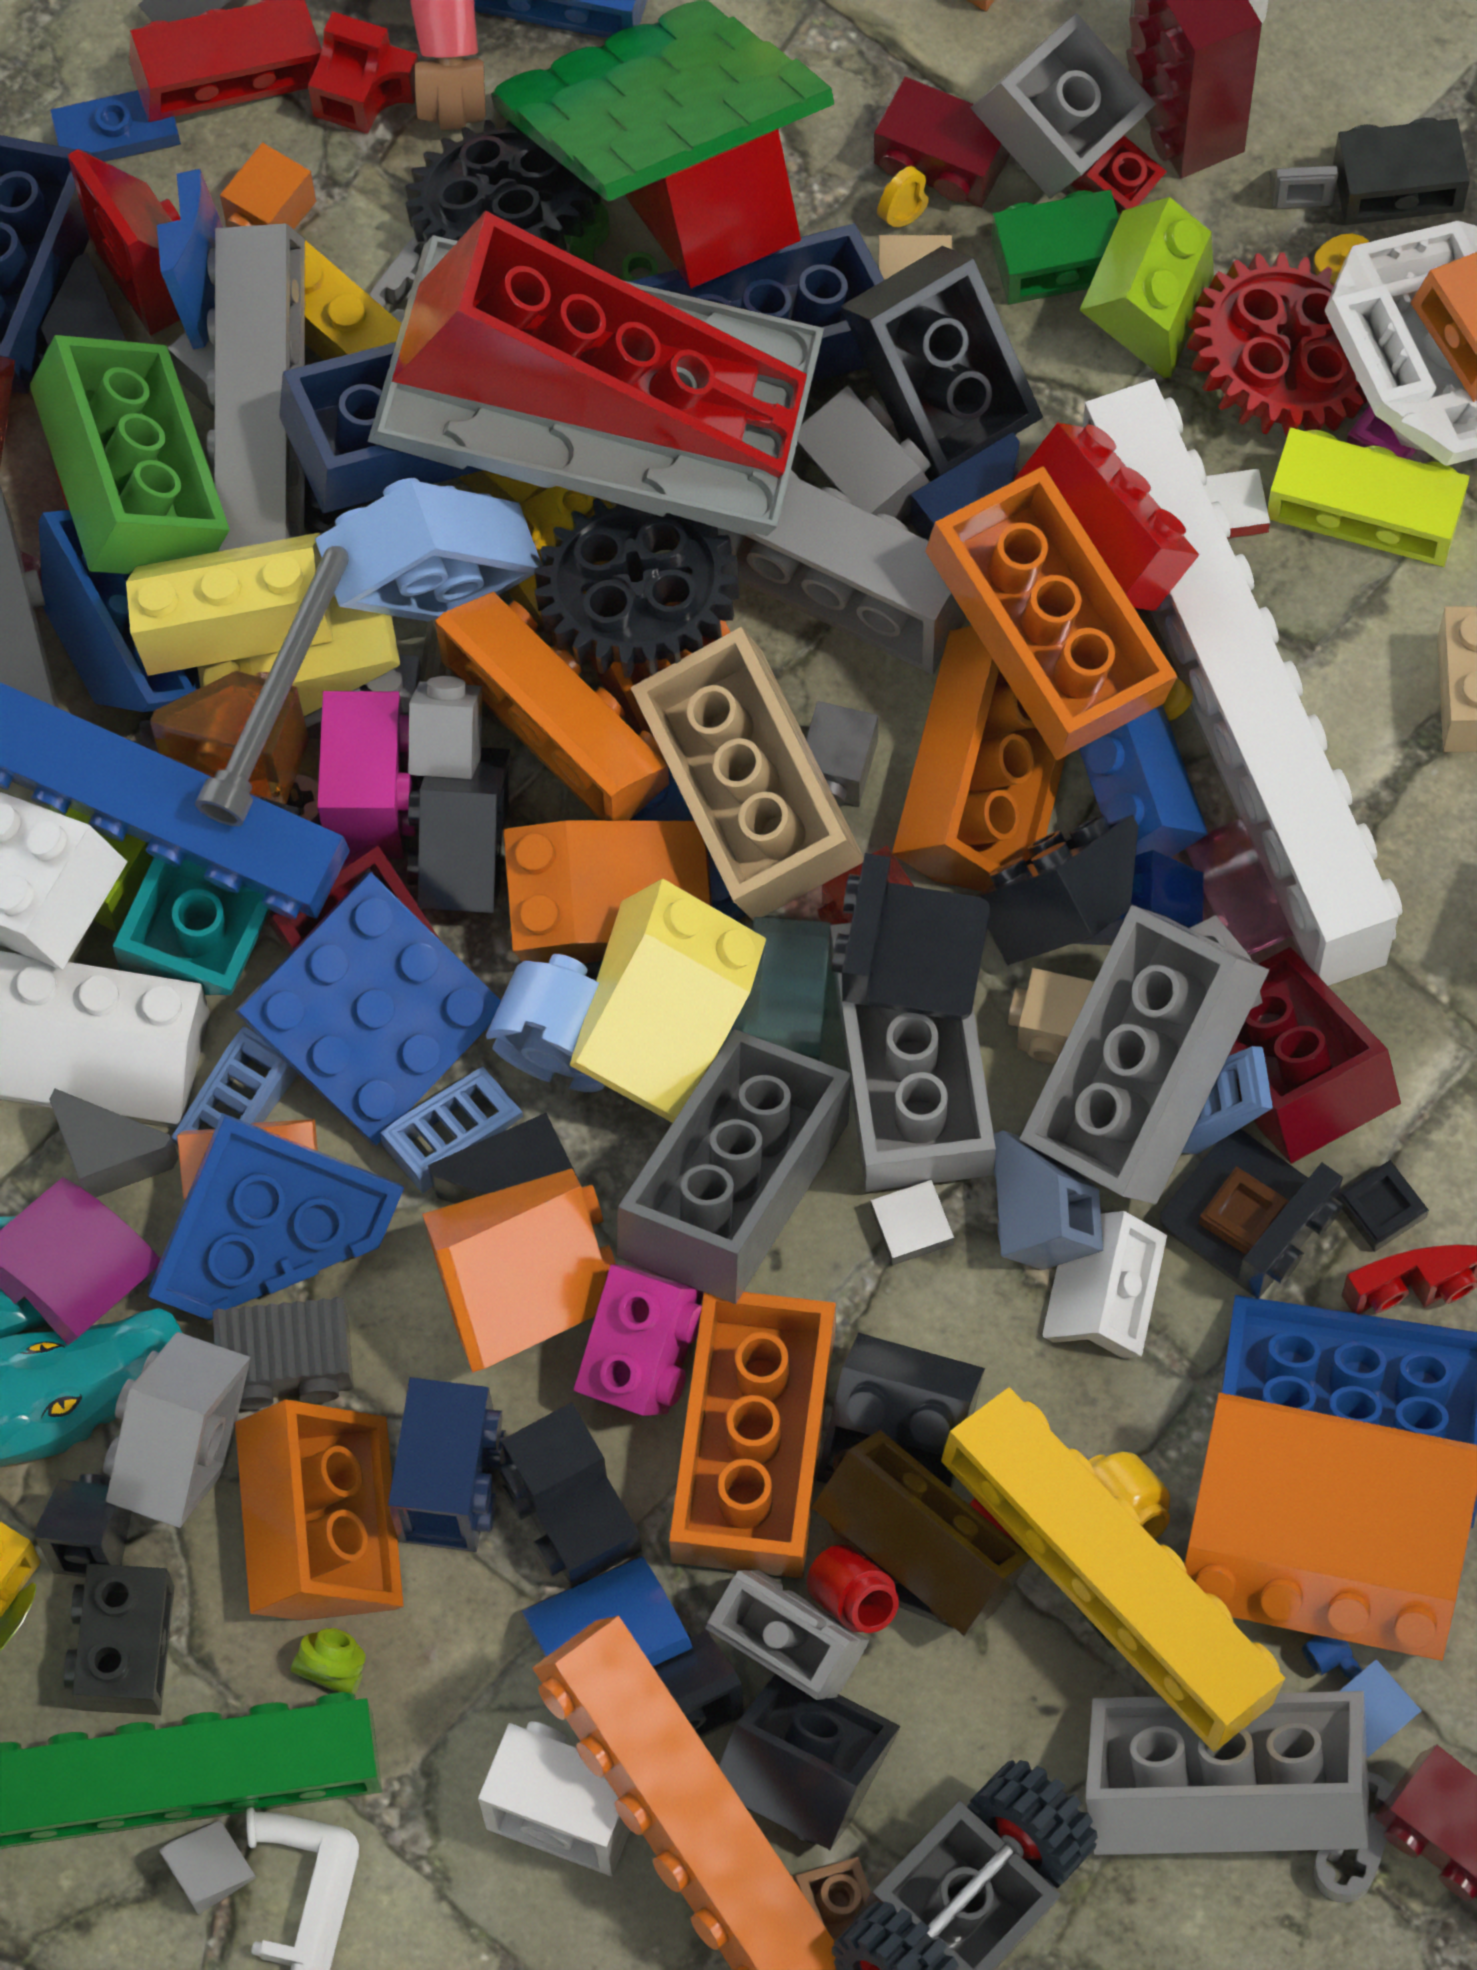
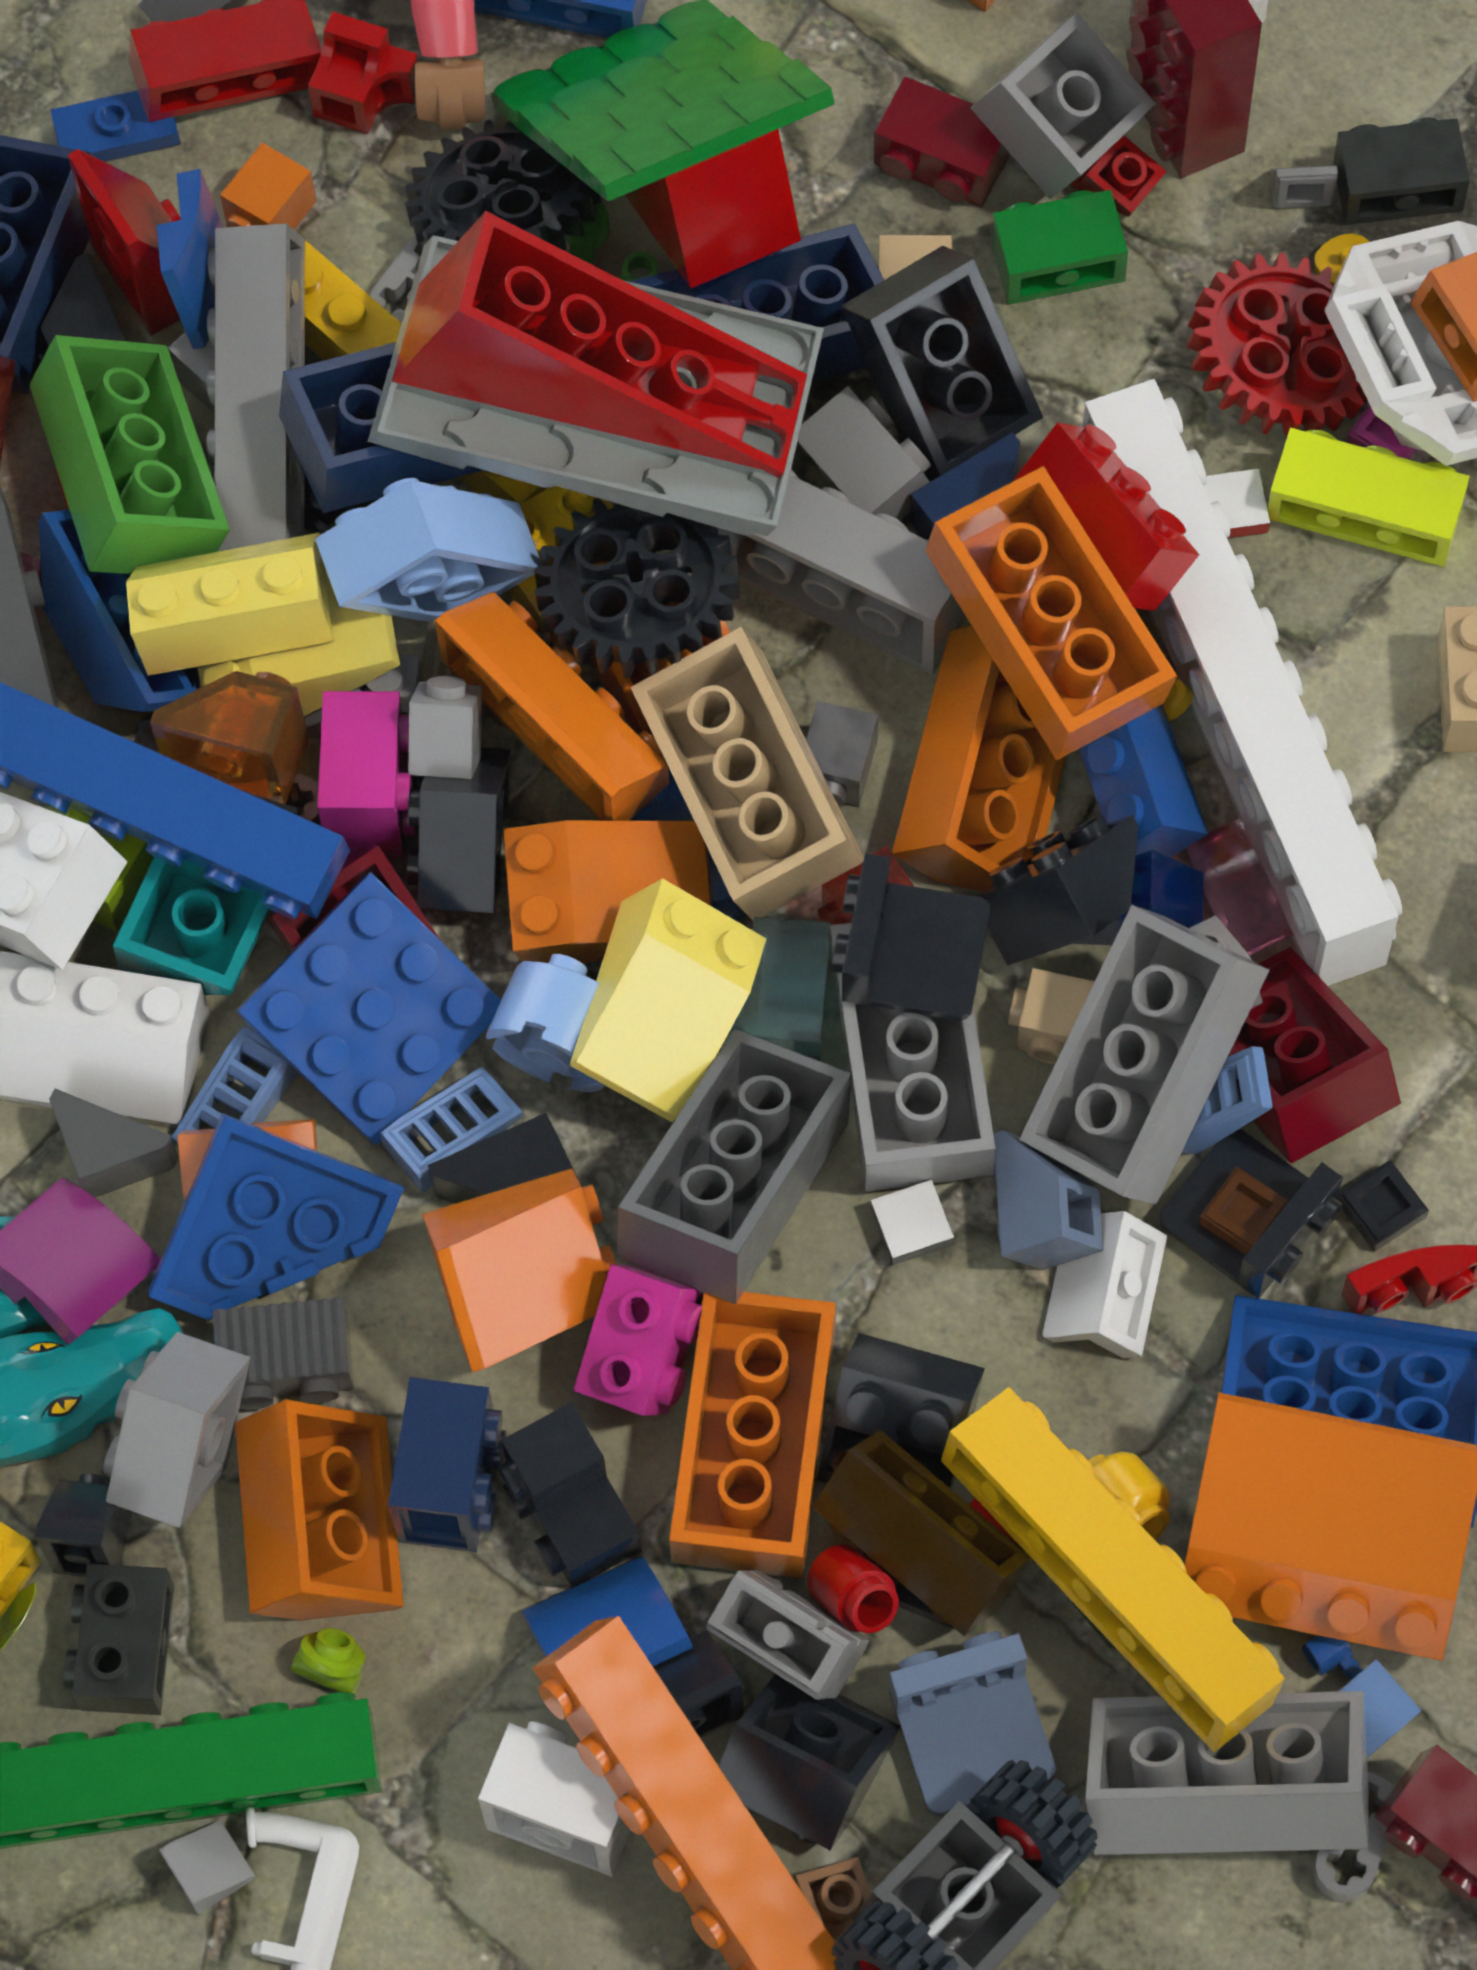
dark grey piece [195,546,349,827] -> none
yellow piece [877,166,929,227] -> none
lime slope [1080,197,1214,378] -> none
none -> sand blue bracket [889,1631,1056,1816]

